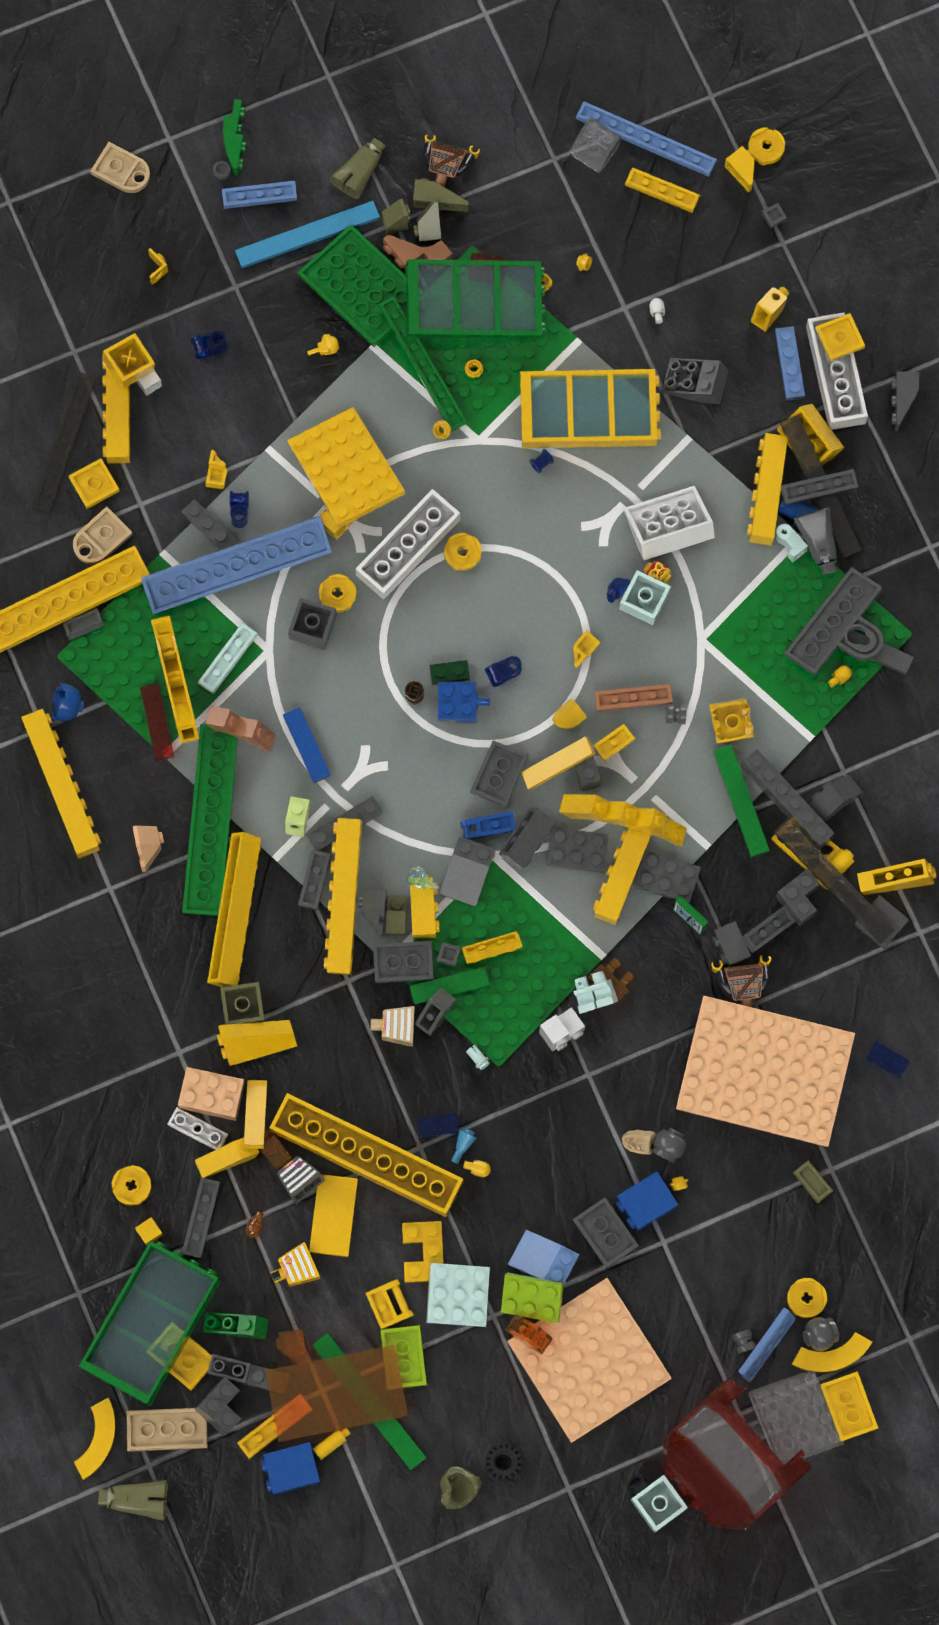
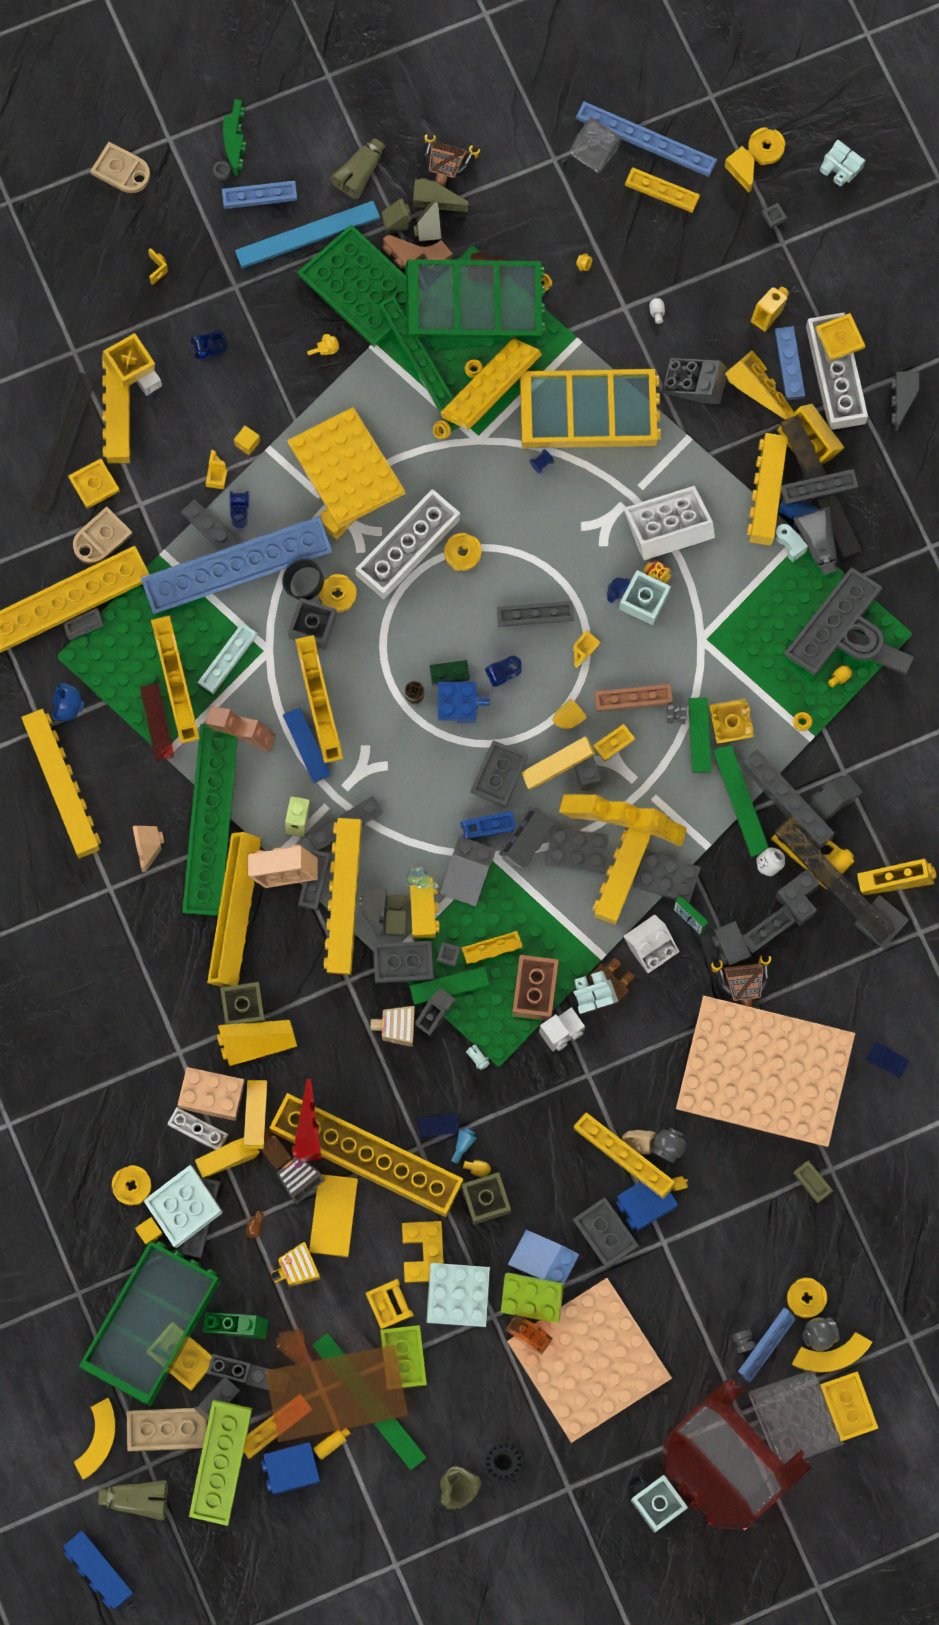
none -> blue brick [63,1531,134,1610]
none -> light aqua plate [144,1165,223,1248]
none -> lime plate [189,1400,252,1526]
none -> yellow piece [234,426,260,455]
none -> light nougat brick [248,845,318,888]
none -> black tyre [282,559,324,600]
none -> red wedge [292,1079,322,1163]
none -> yellow arch [295,635,343,763]
none -> yellow plate [440,338,541,430]
none -> olive brick [461,1172,511,1225]
none -> dark grey plate [497,601,574,627]
none -> nougat brick [512,955,559,1021]
none -> yellow plate [573,1113,676,1199]
none -> white slope [623,915,679,973]
none -> green tile [688,697,711,773]
none -> yellow wedge [725,350,794,420]
none -> white head [757,847,785,876]
none -> yellow plate [793,712,812,731]
none -> light aqua hips [820,140,865,186]

